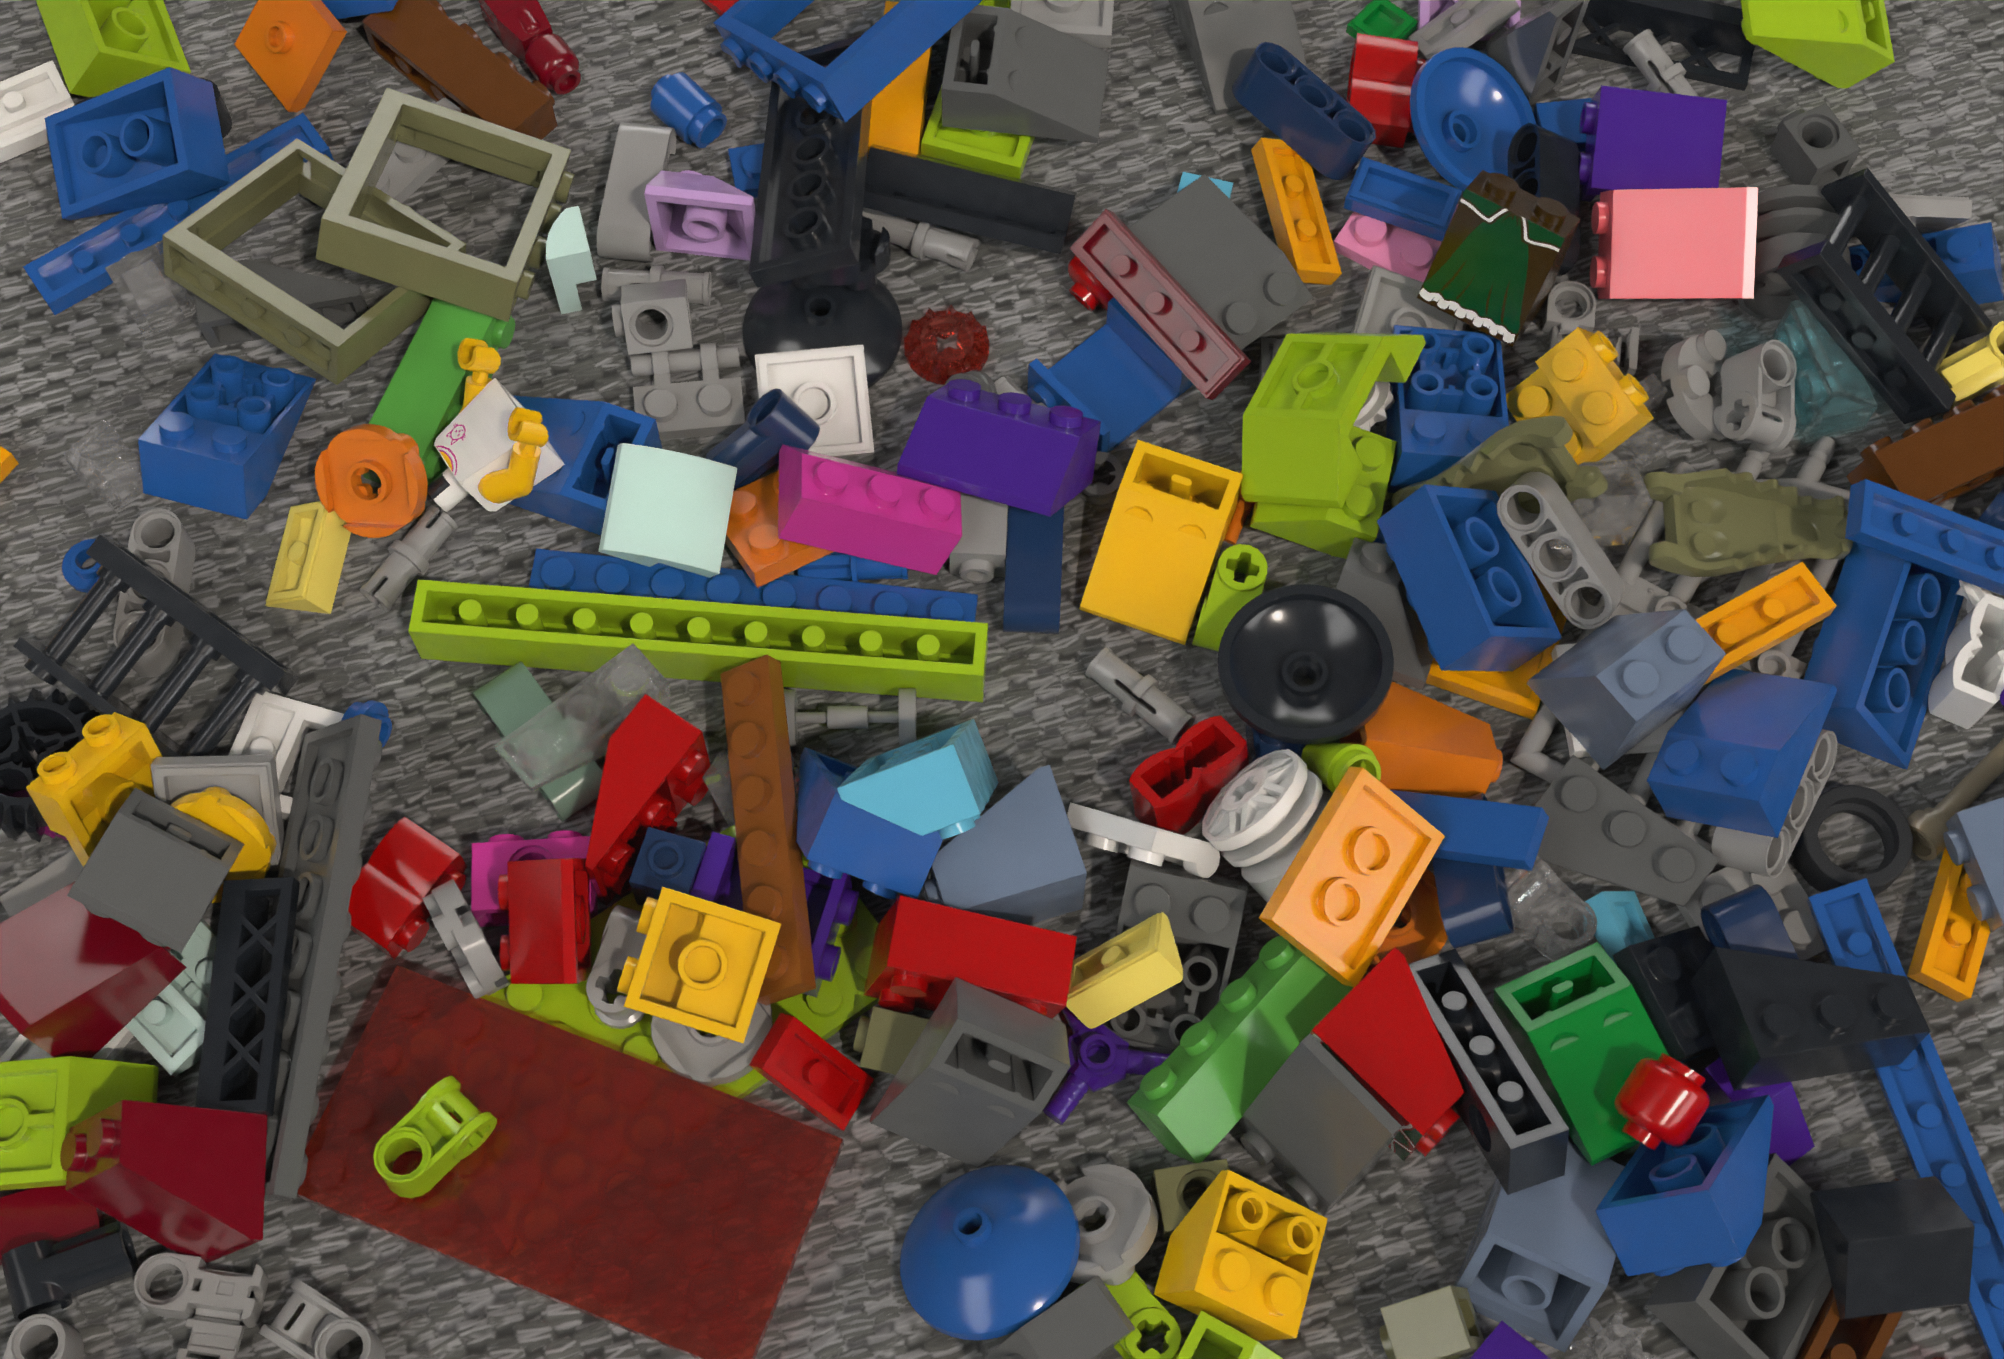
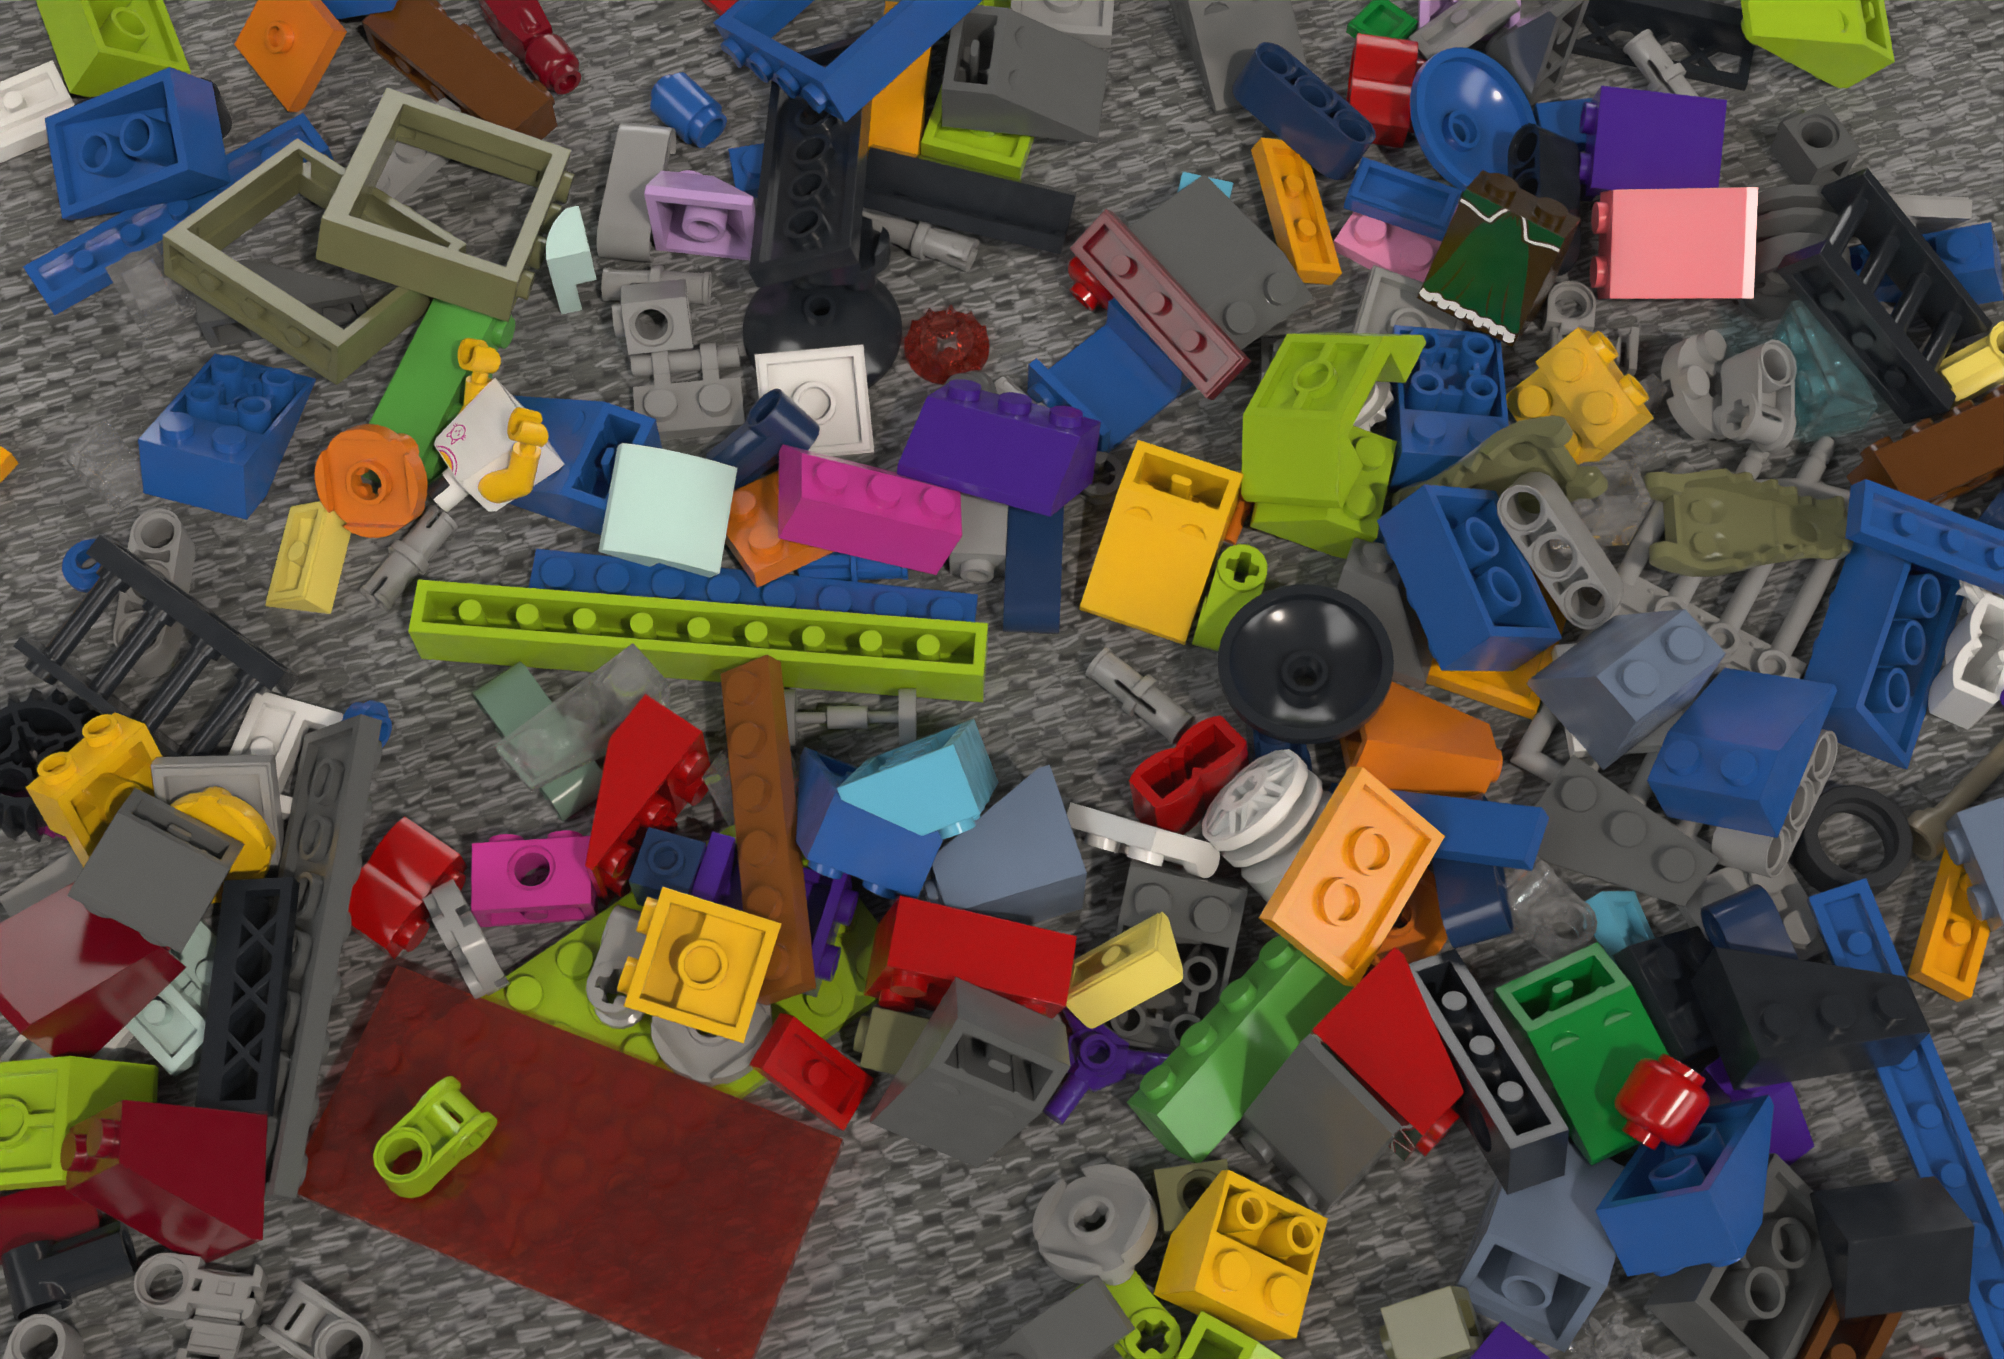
red slope [498,858,592,984] -> none
blue dish [900,1165,1080,1340] -> none
lime cone [1301,742,1381,794] -> none
light orange plate [1695,561,1837,685] -> none

